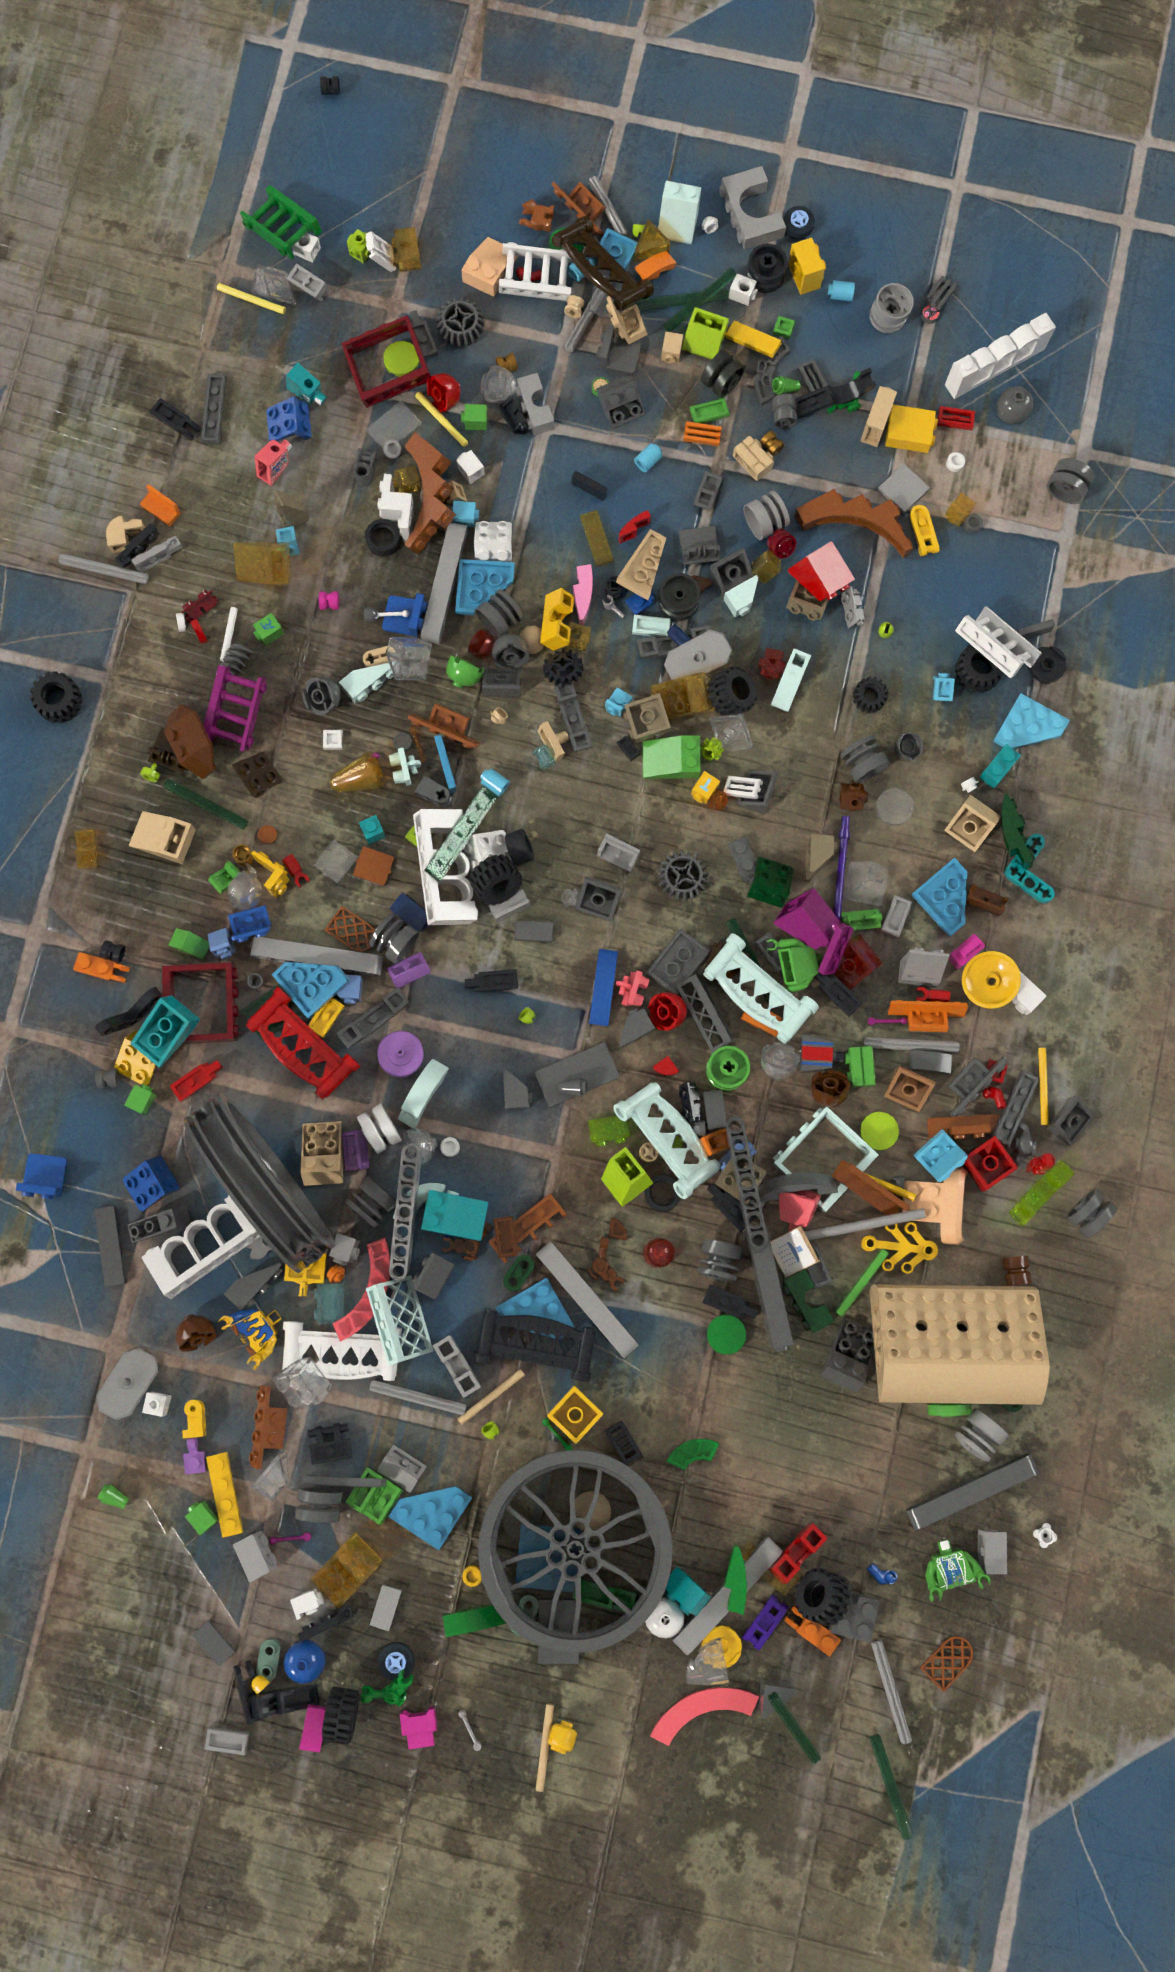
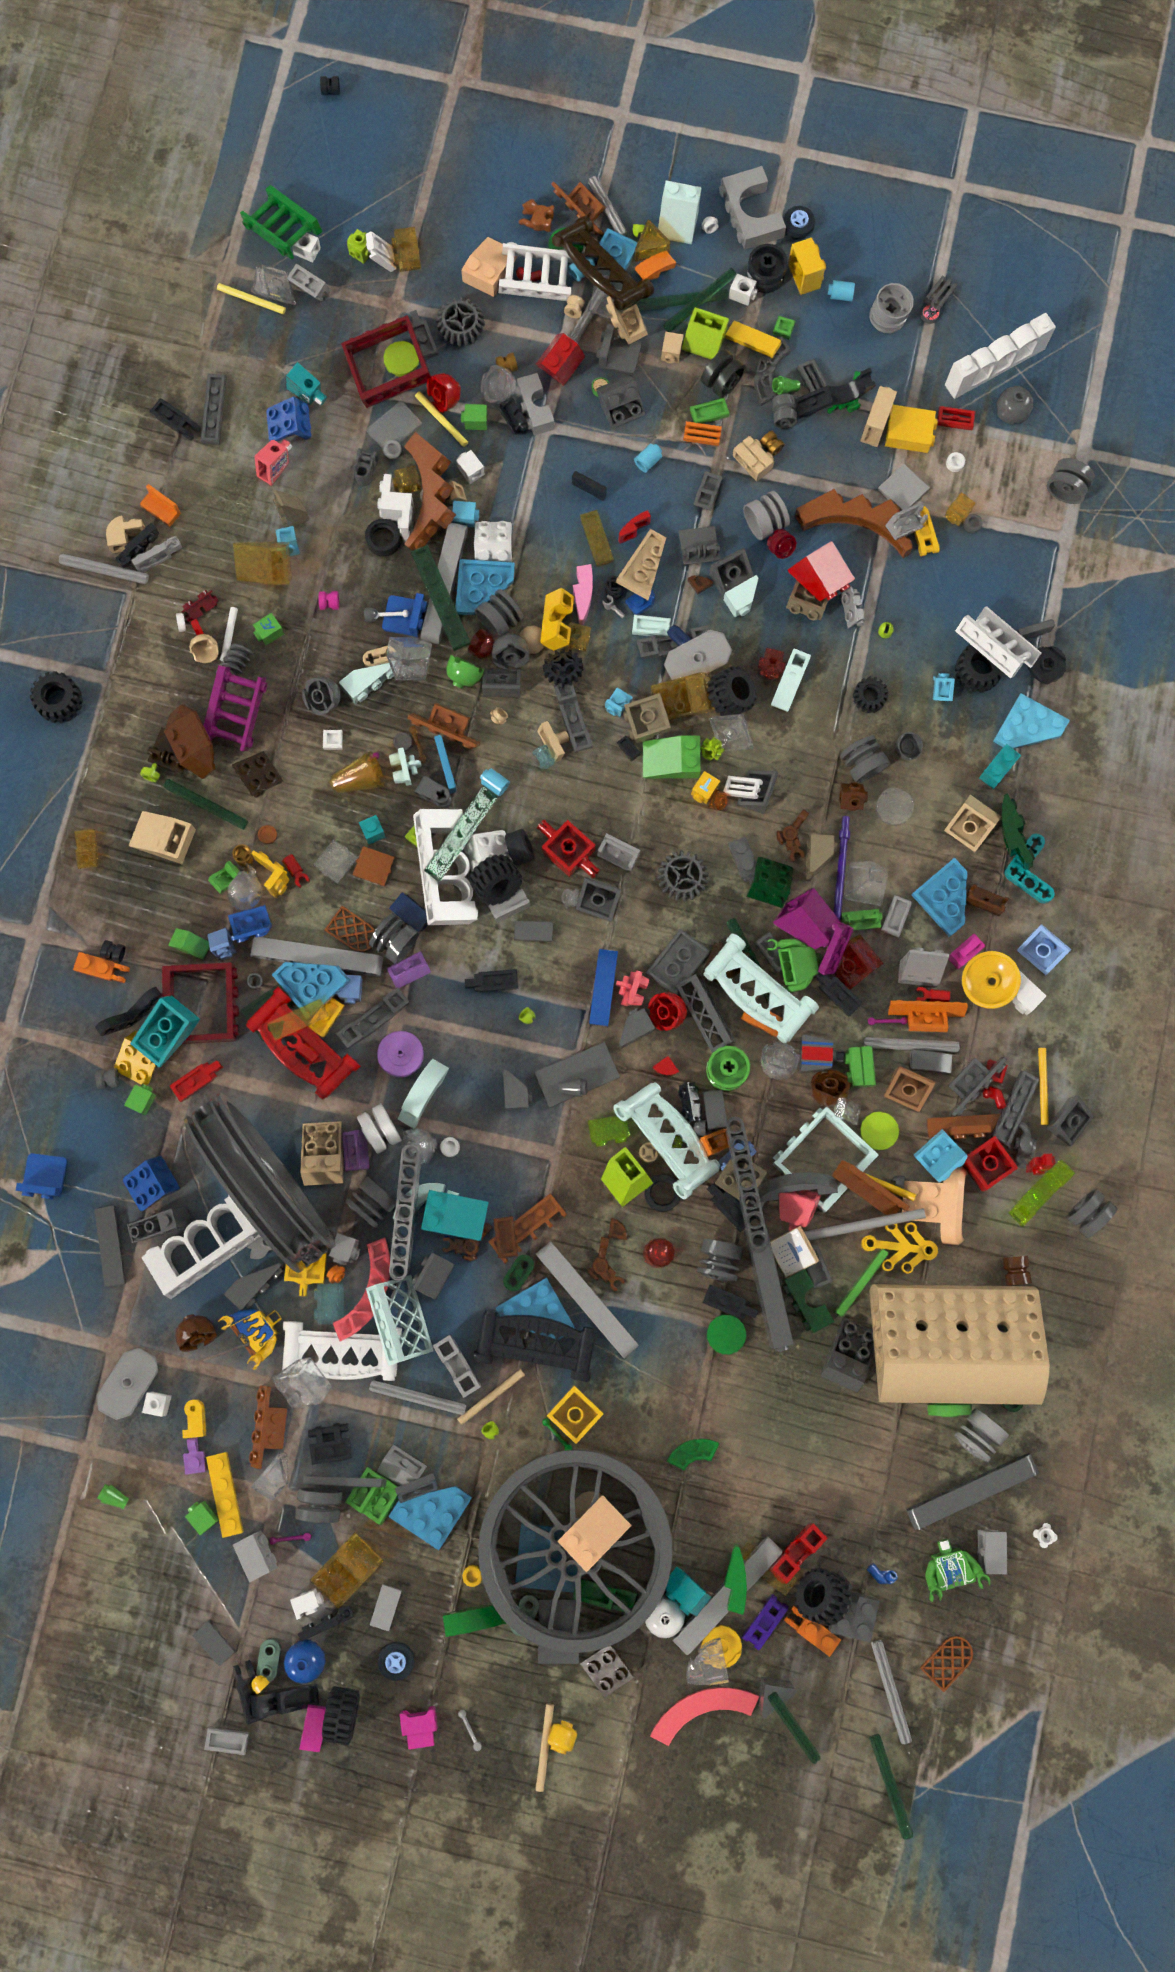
green piece [361,1670,413,1707] -> none
black slope [605,1420,644,1466] -> none
pearl dark grey wheel [659,573,700,621] -> none
clear yellow panel [752,550,781,583] -> none
white plate [961,777,979,793] -> none
none -> tan hair [189,634,219,663]
none -> clear yellow tile [267,998,329,1041]
none -> red bar [287,1033,321,1064]
none -> dark grey tile [395,1473,438,1503]
none -> clear green tile [411,545,471,651]
none -> red slope [536,333,586,386]
none -> red brick [537,820,600,879]
none -> light nougat slope [558,1495,632,1572]
none -> hinge [580,1645,635,1698]
none -> reddish brown piece [776,809,809,862]
none -> clear plate [834,1097,861,1125]
none -> light grey hinge [885,503,928,540]
none -> light blue slope [1017,924,1071,975]

